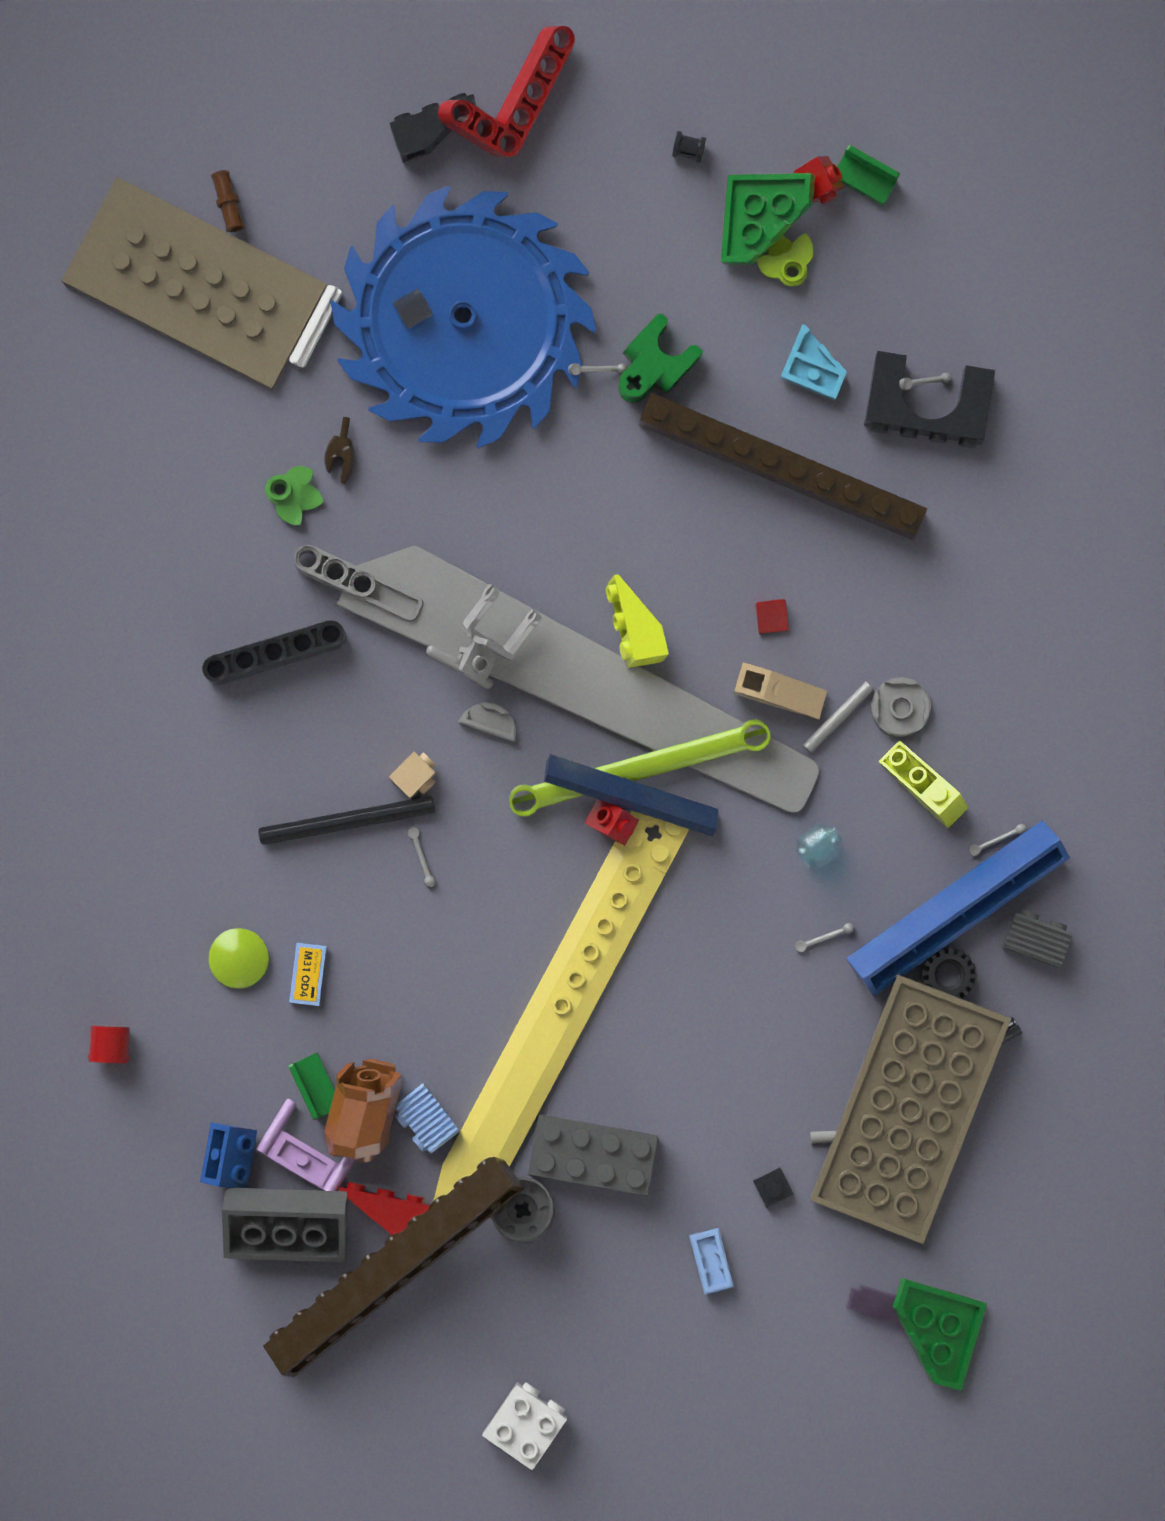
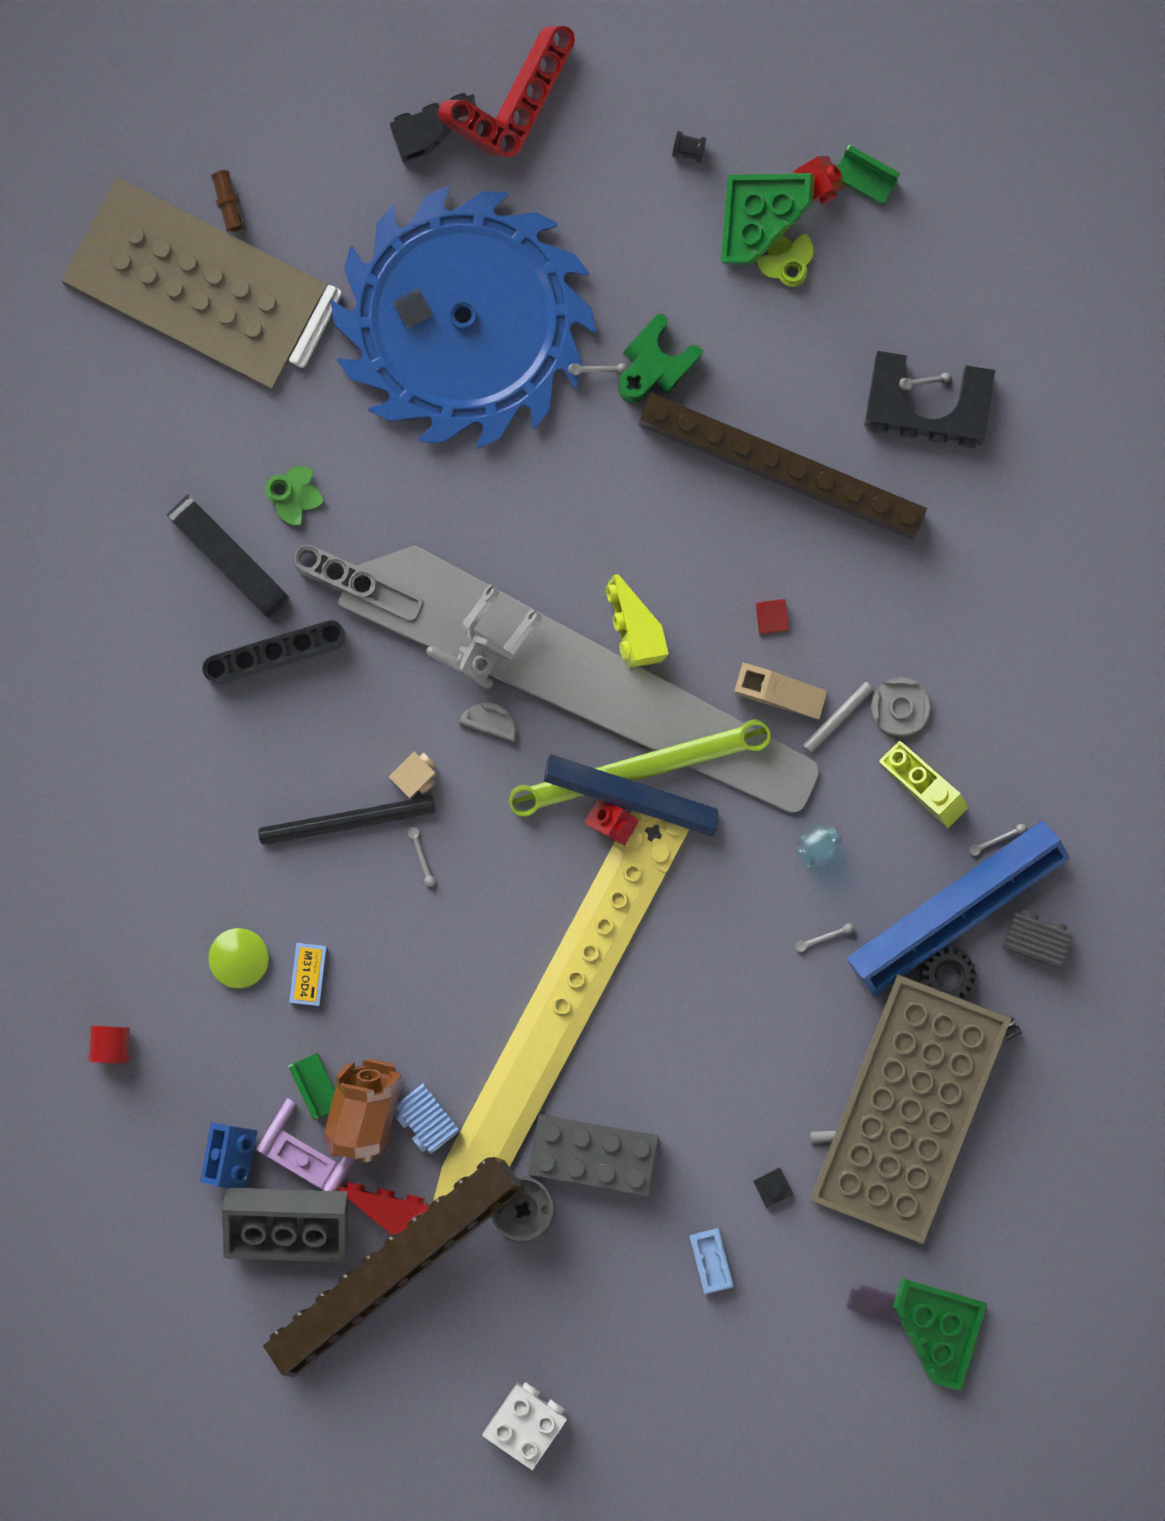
dark brown hand [324,417,355,484] -> none
medium azure wing [780,324,847,401] -> none
none -> black beam [167,494,290,618]

